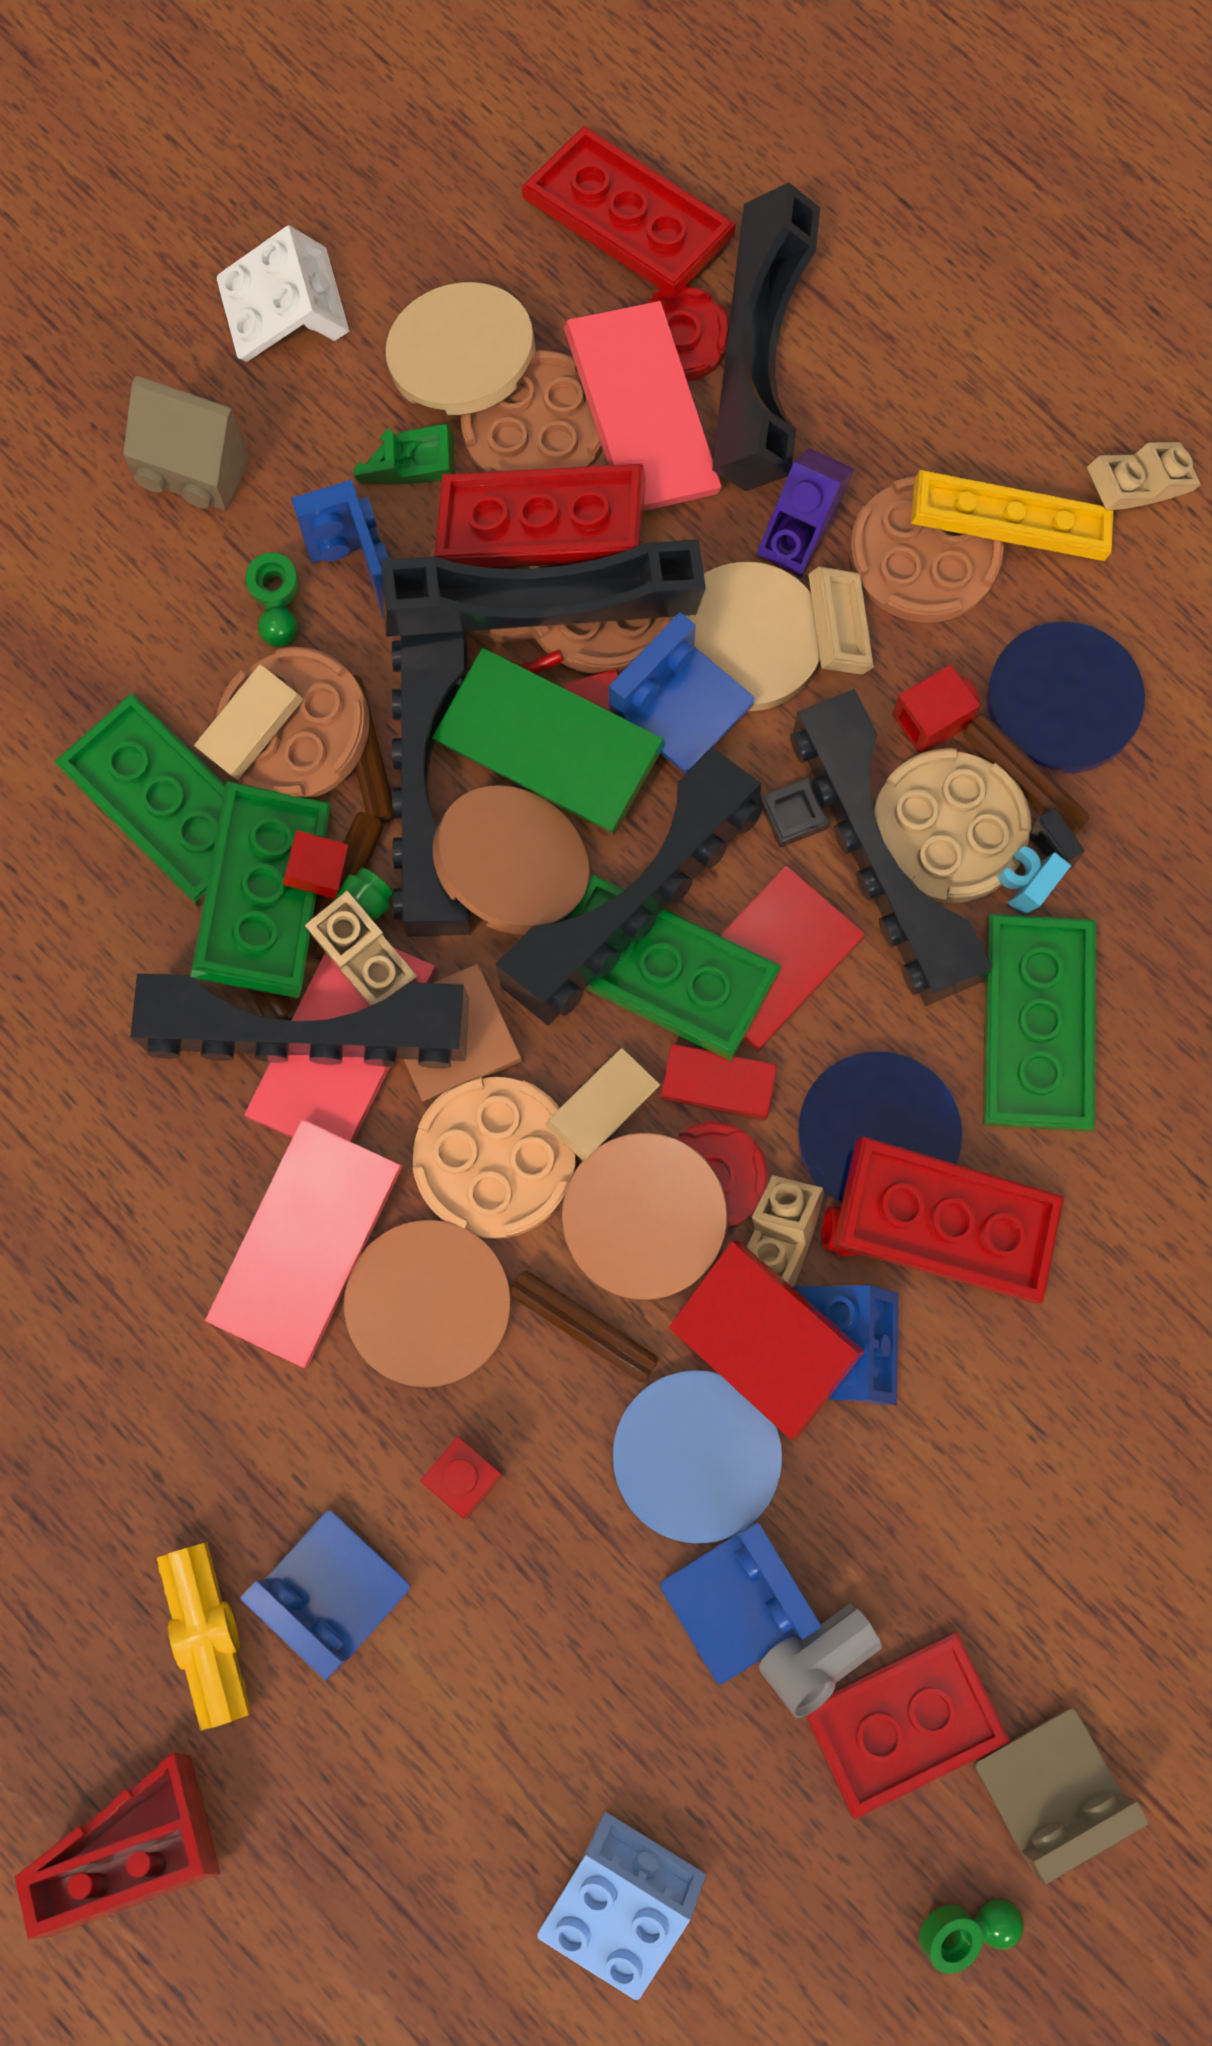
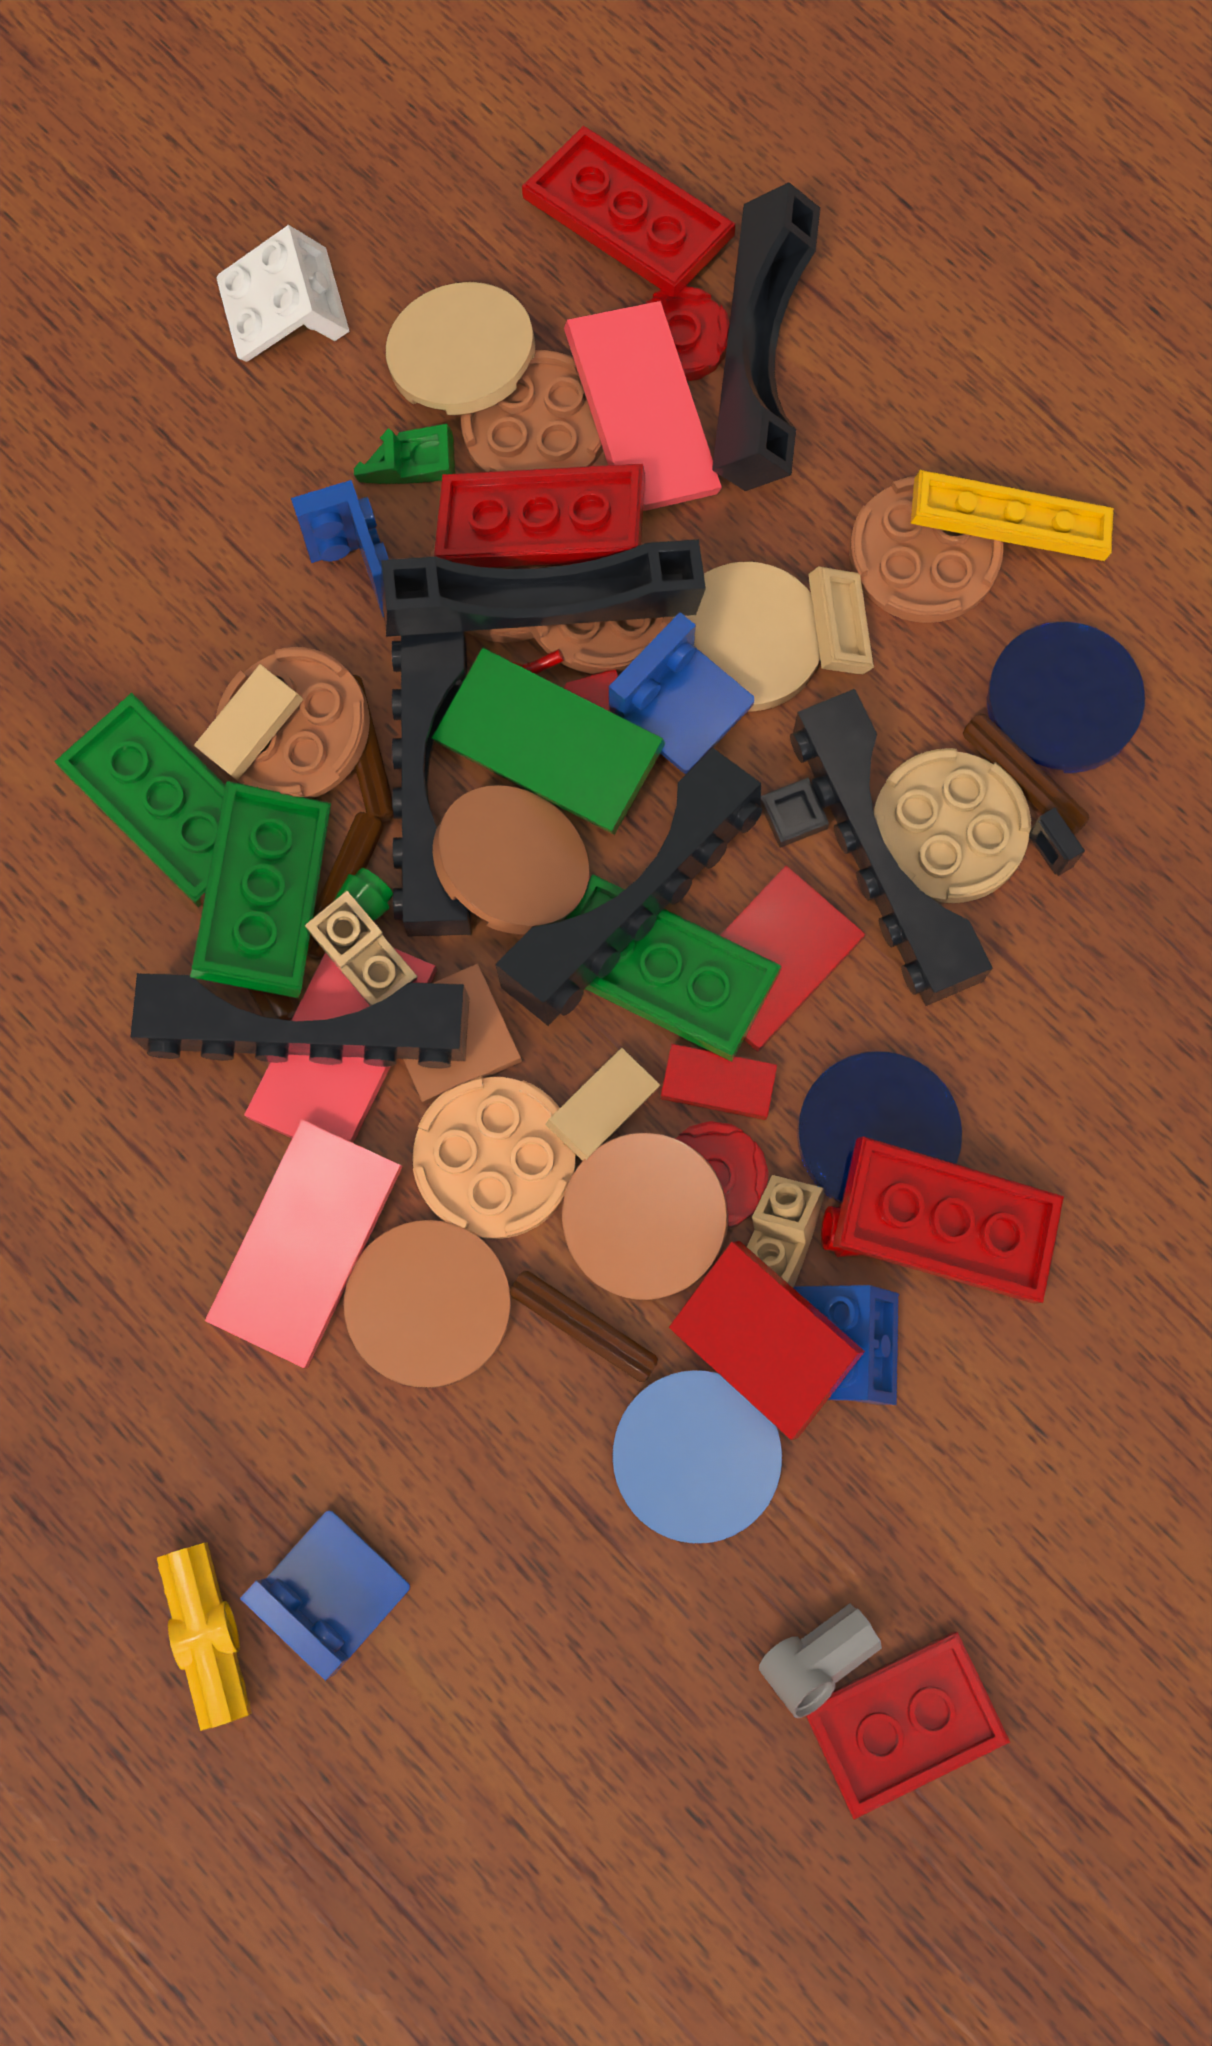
red wedge [14,1752,221,1939] -> none
dark tan slope [123,376,249,511] -> none
green plate [245,552,300,648] -> none
red tile [282,830,348,899] -> none
red brick [420,1436,504,1519] -> none
light blue bracket [537,1811,706,2000] -> none
blue bracket [660,1523,822,1684] -> none
dark purple slope [757,448,855,575] -> none
red brick [892,664,980,754] -> none
green plate [919,1899,1024,1974] -> none
dark tan bracket [974,1708,1149,1885] -> none
green tile [982,914,1096,1132] -> none
medium azure tile [997,846,1071,916] -> none
tan slope [1087,442,1201,511] -> none

